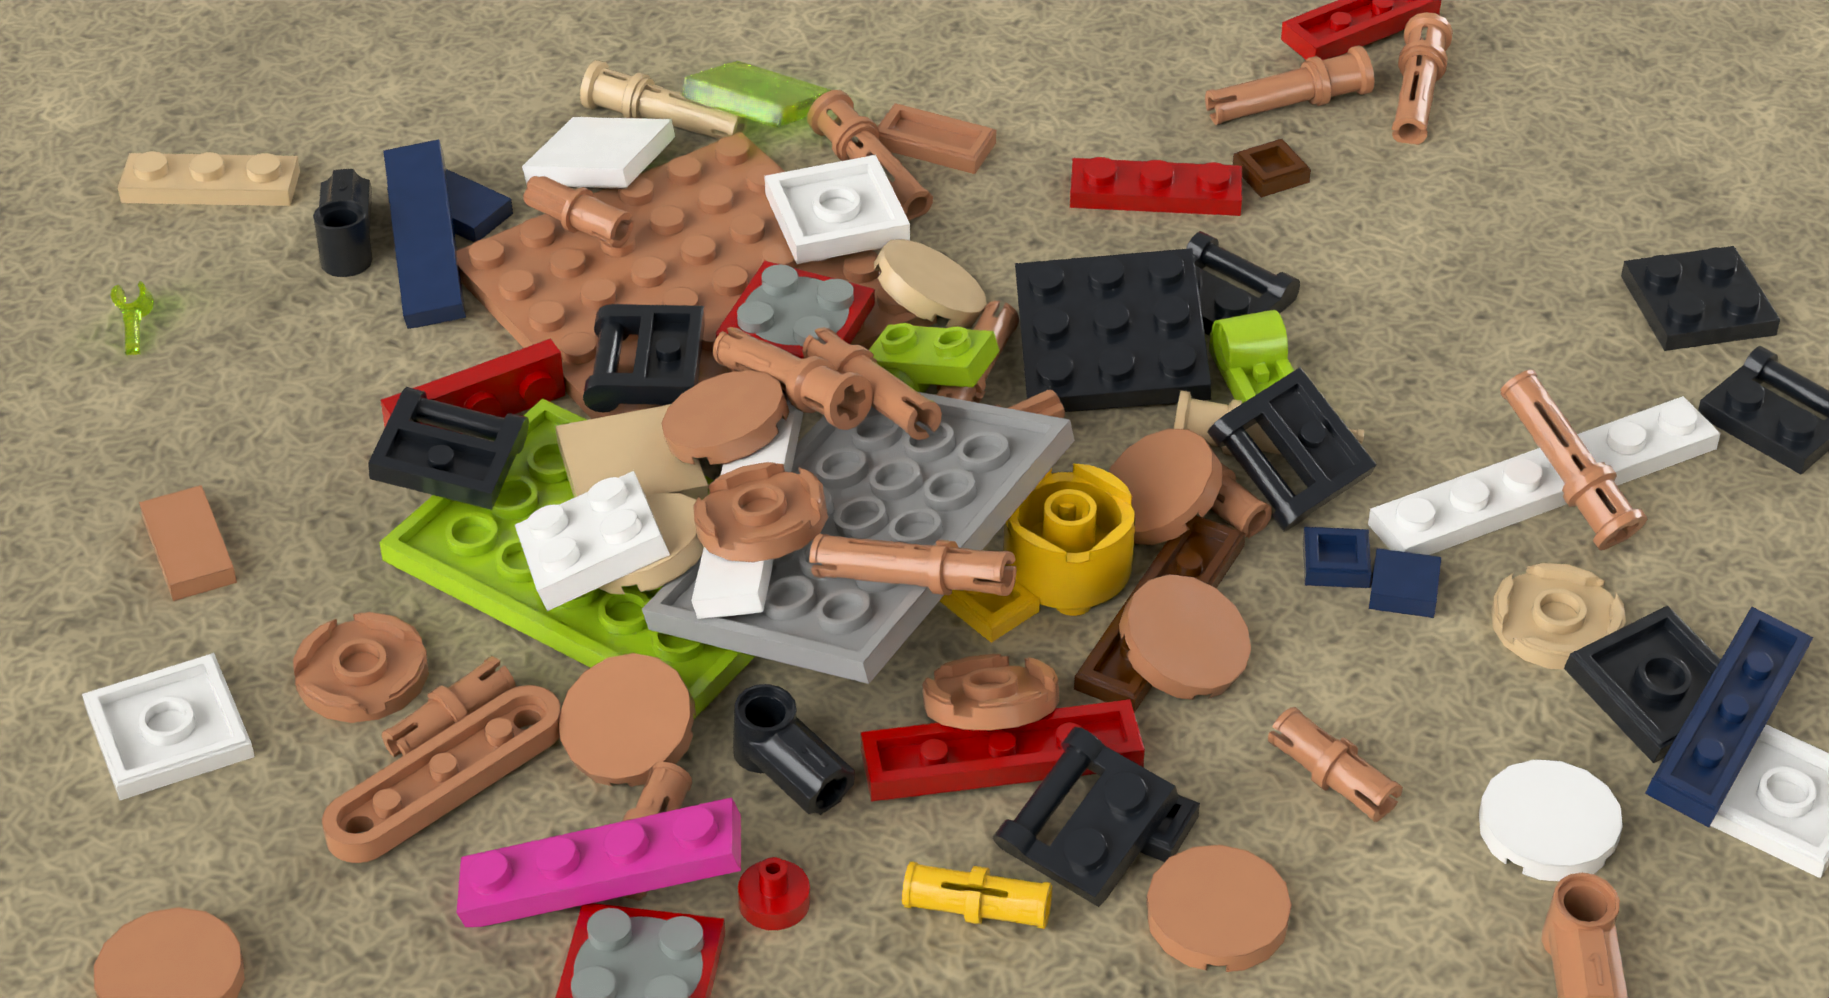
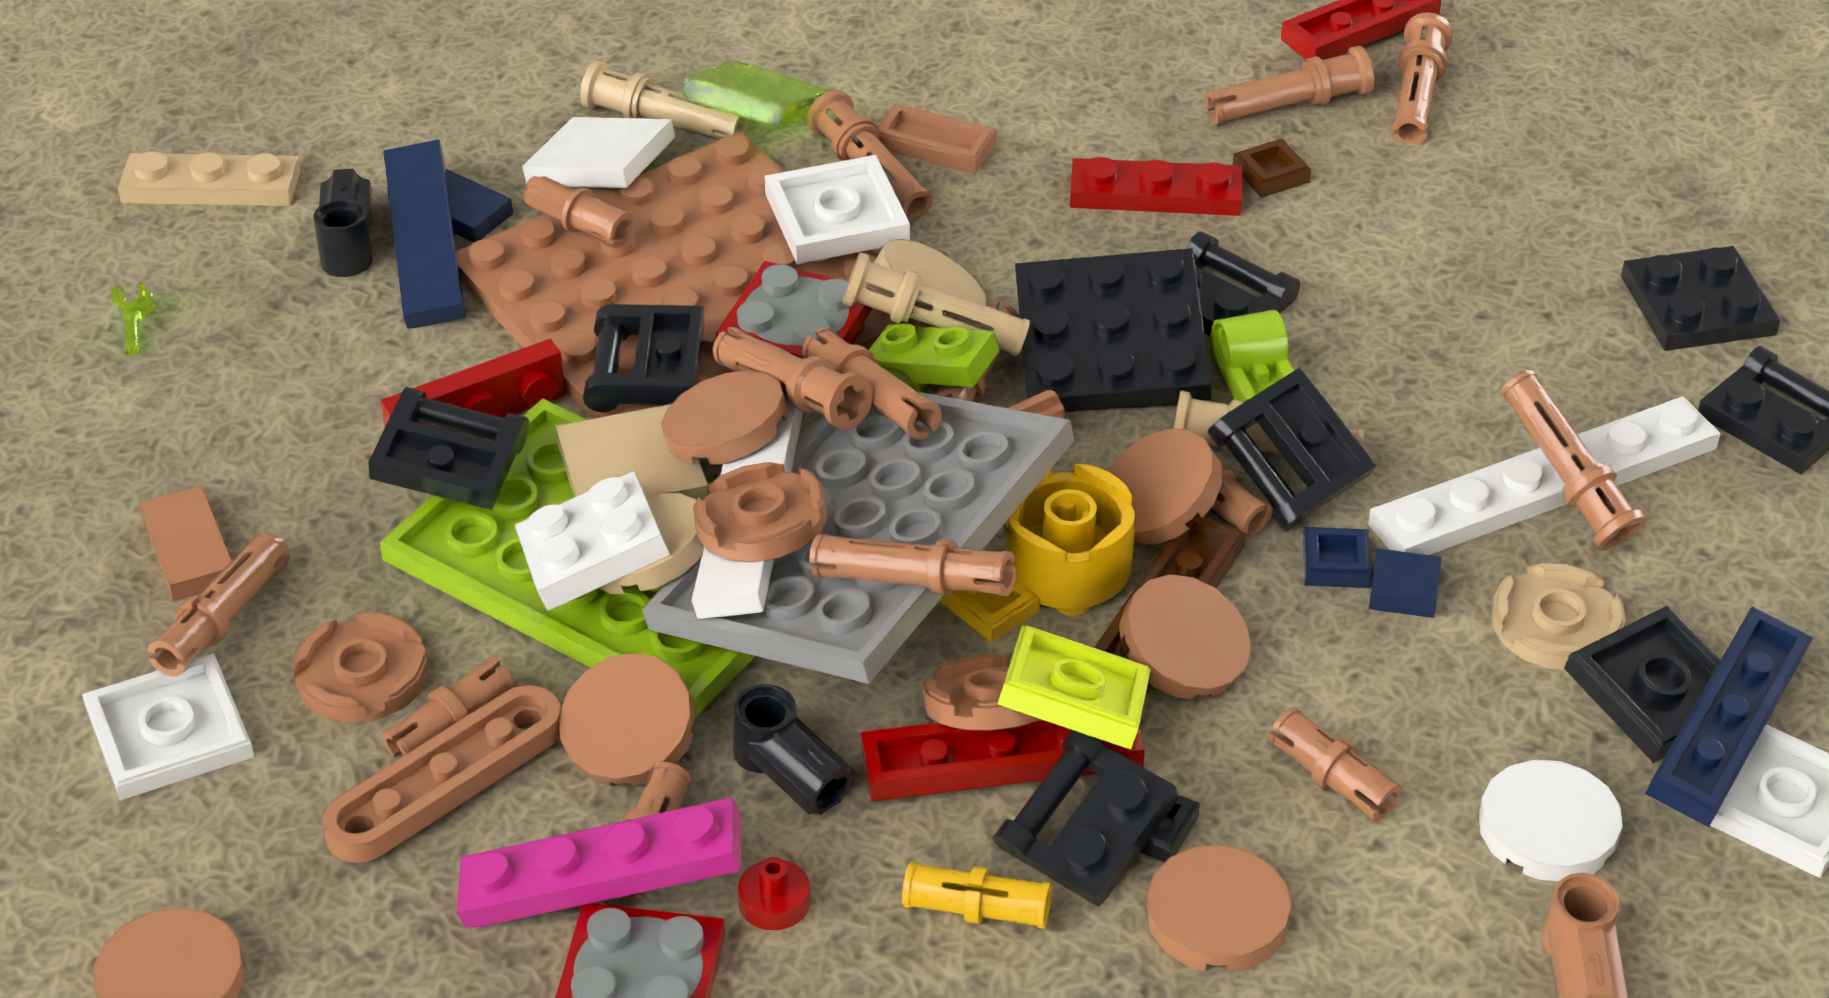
none -> nougat pin [147,532,290,677]
none -> tan pin [842,252,1030,357]
none -> neon yellow tile [998,625,1151,749]

